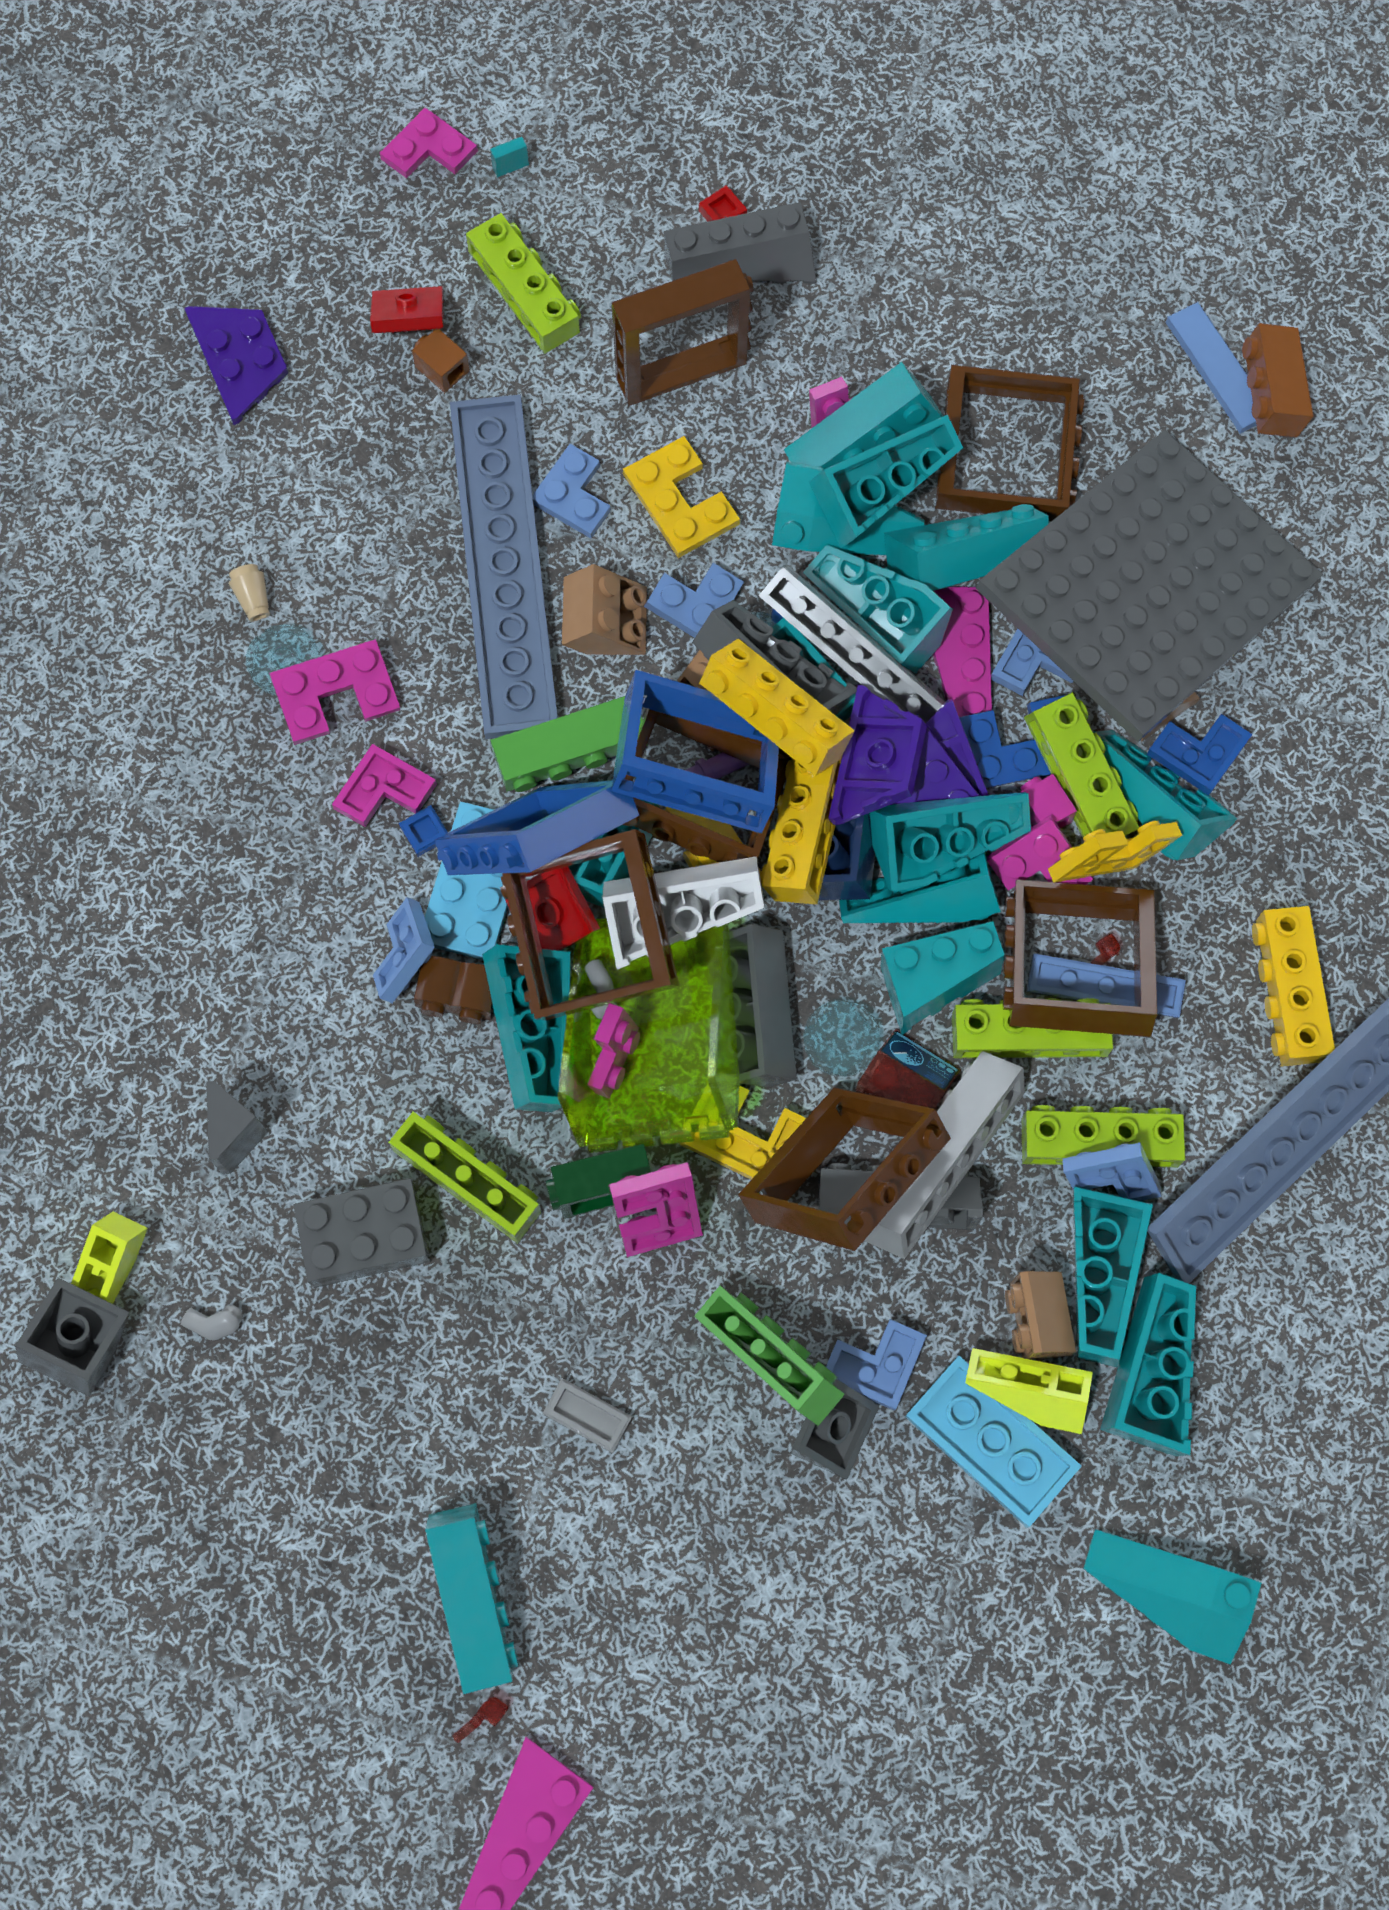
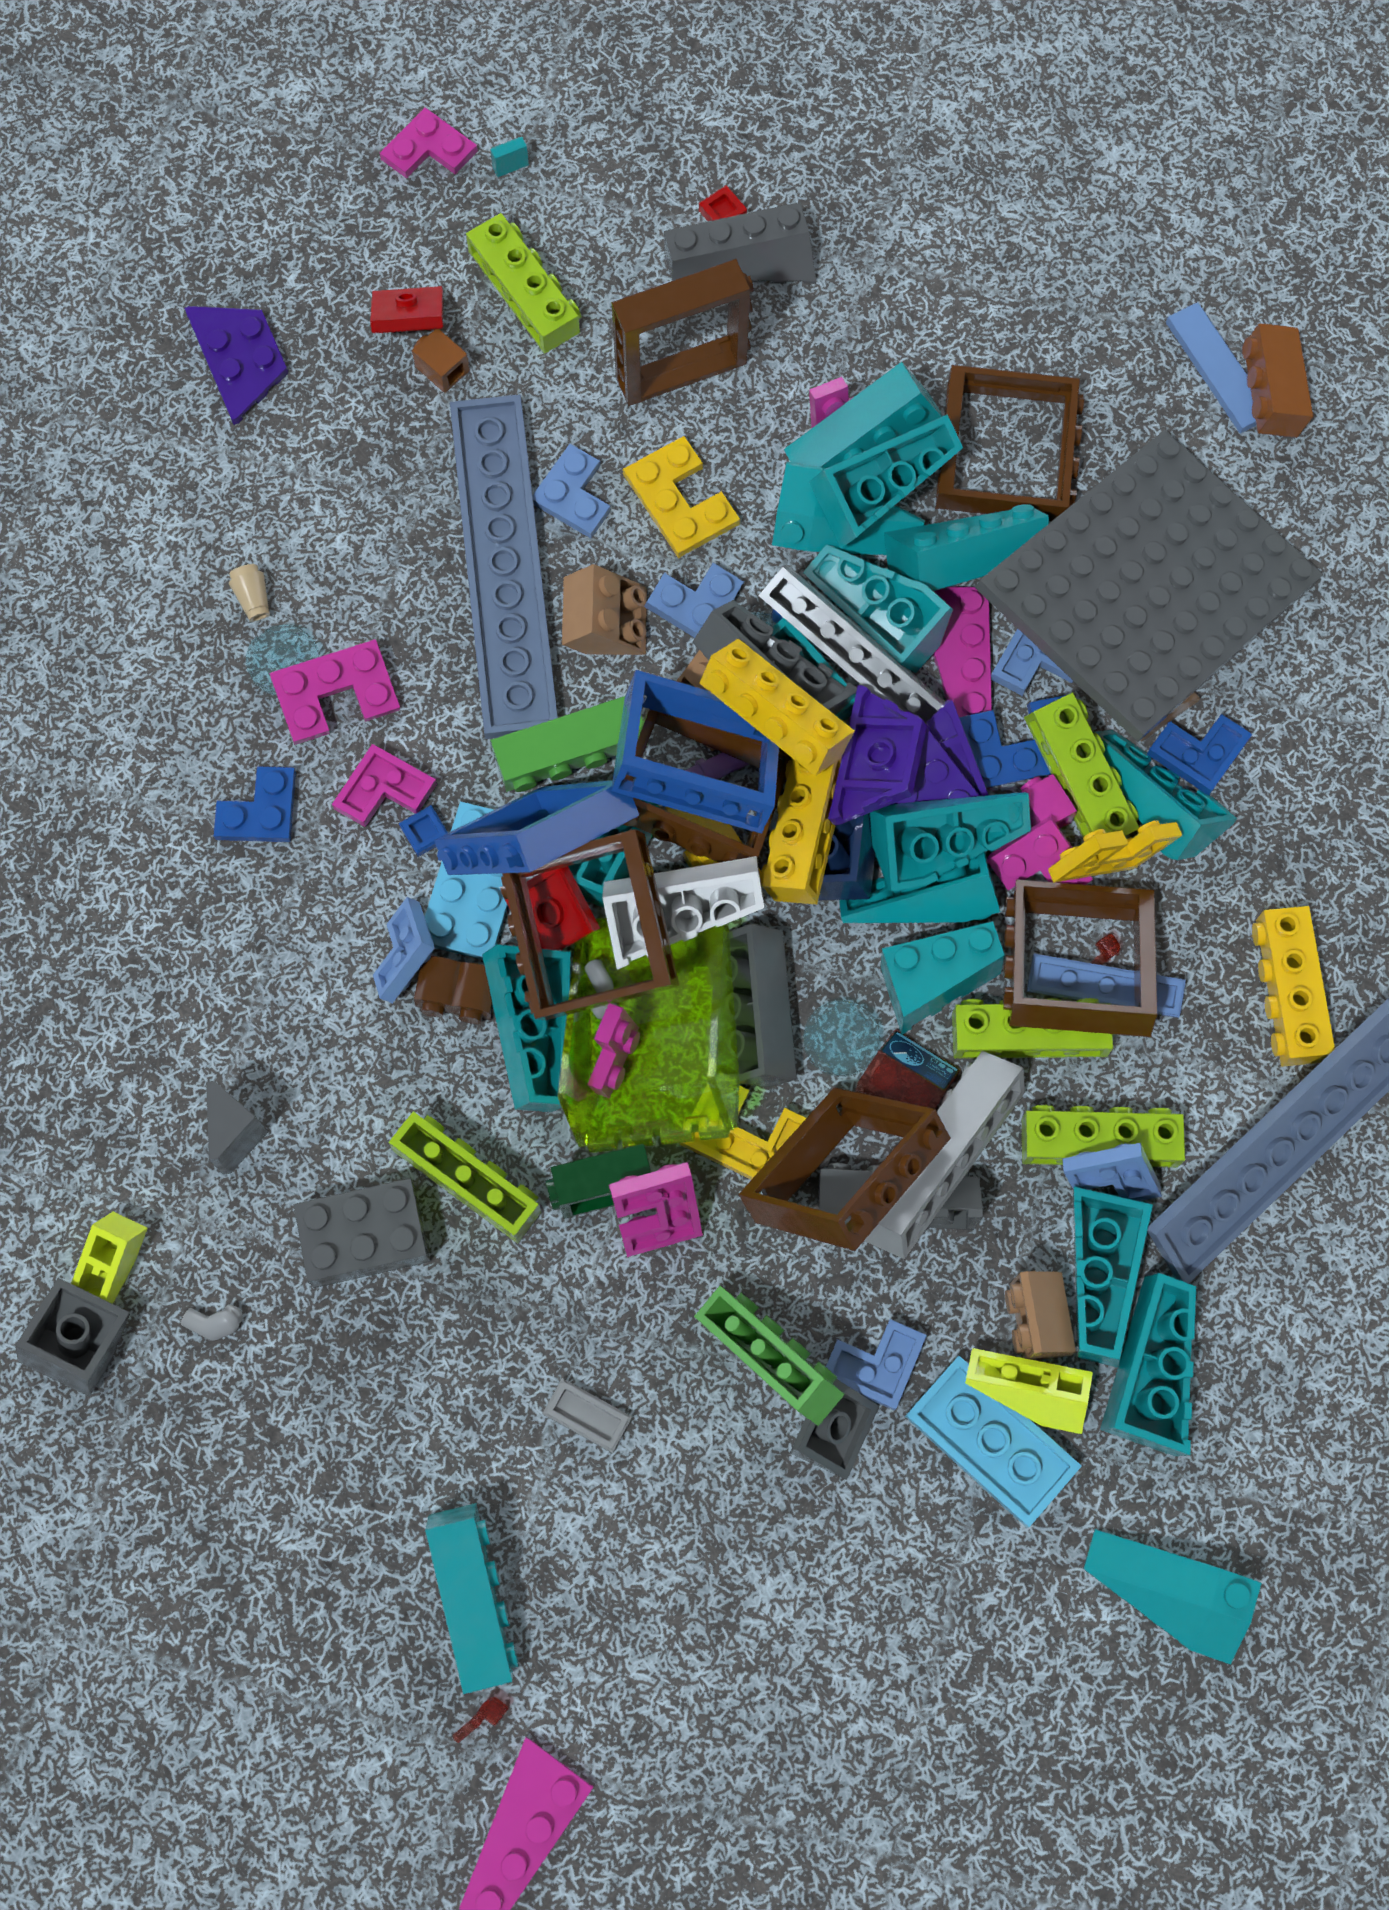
none -> blue plate [214,767,296,842]

